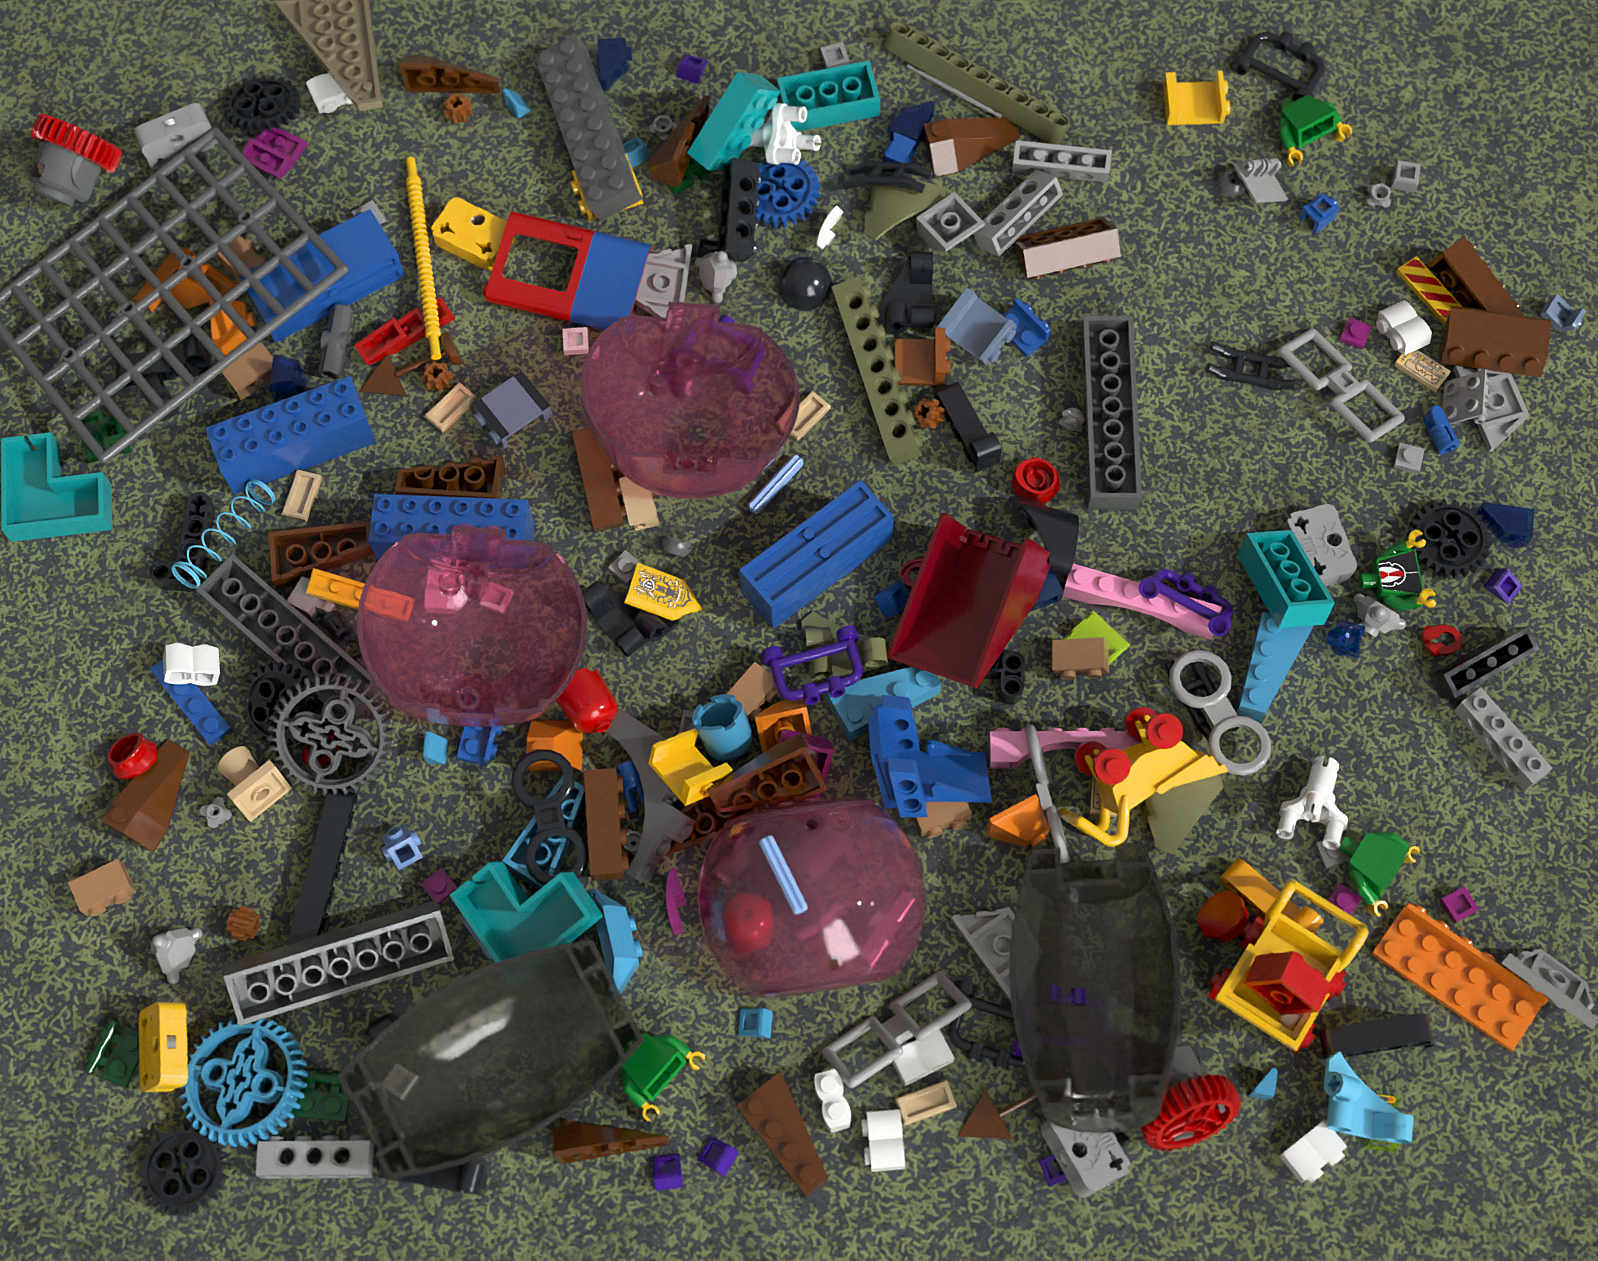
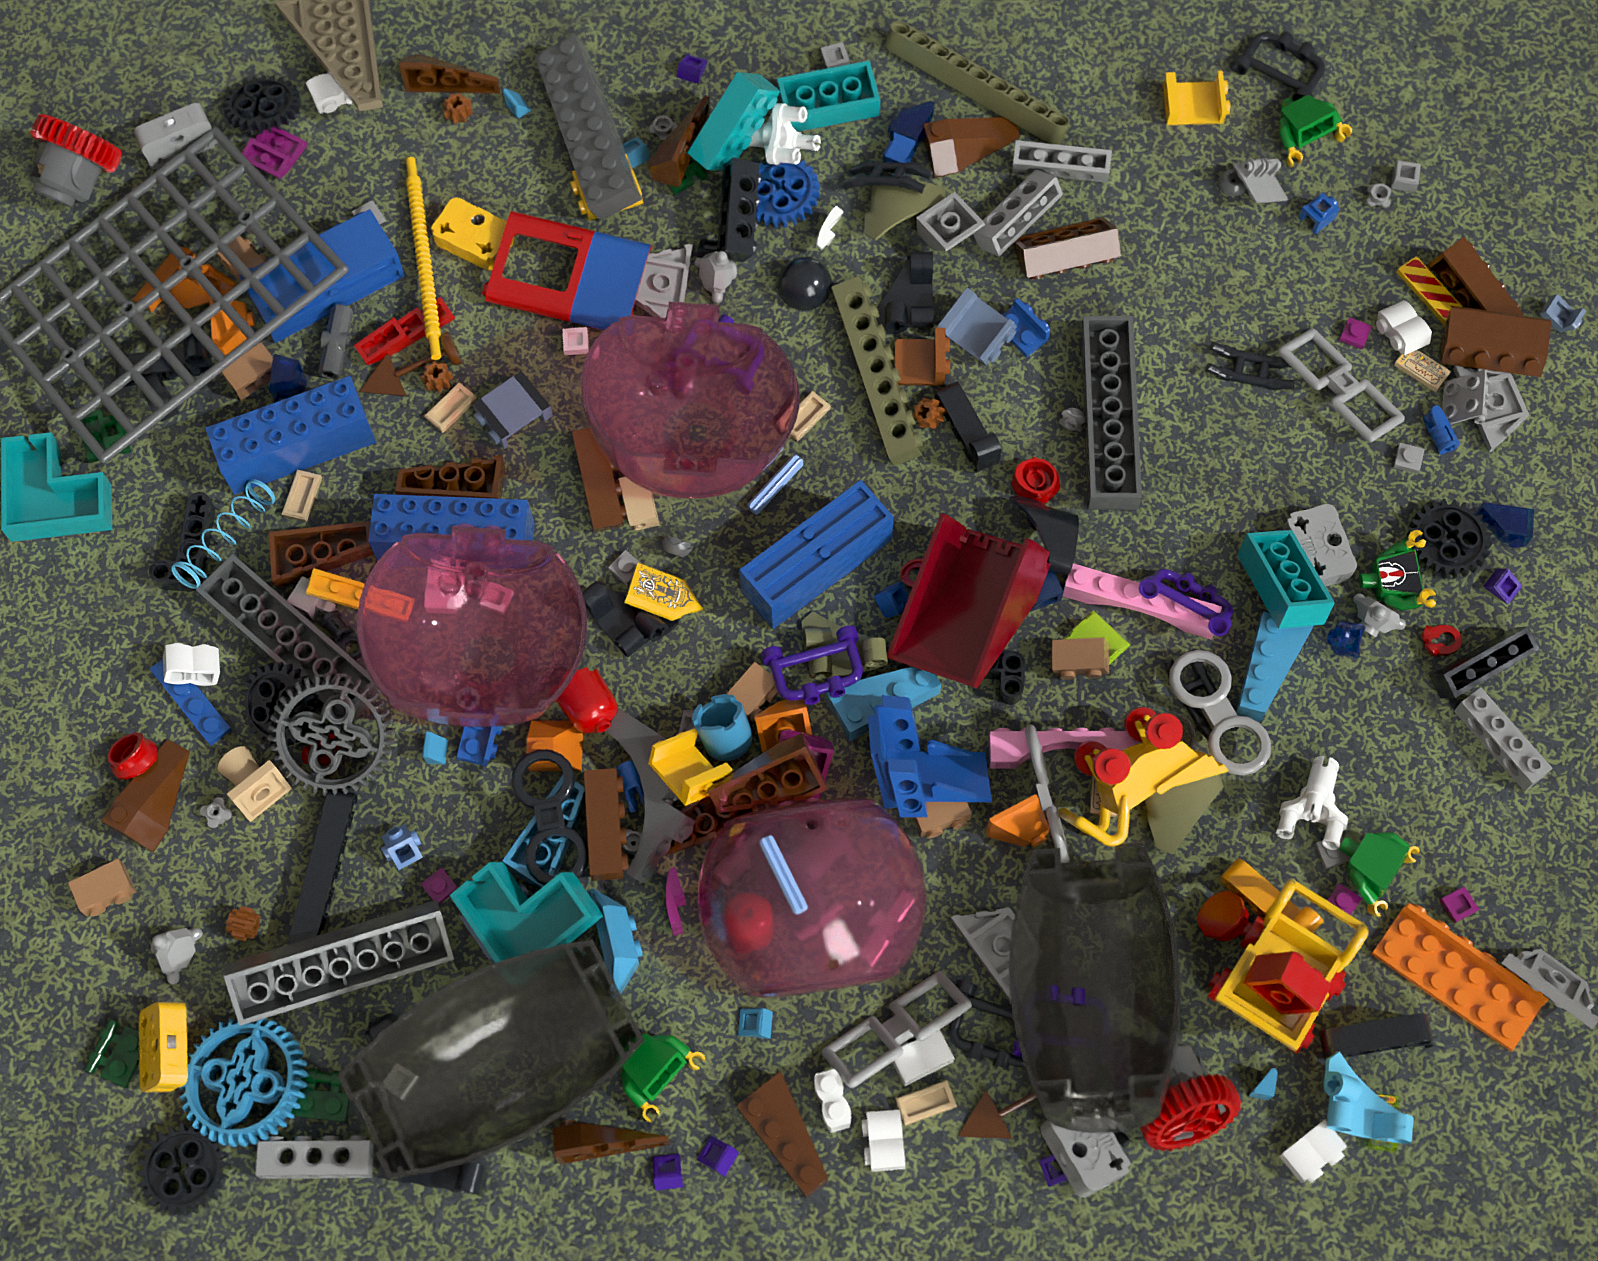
clear blue slope [597,37,633,91] -> none
light grey piece [906,64,1002,119] -> none

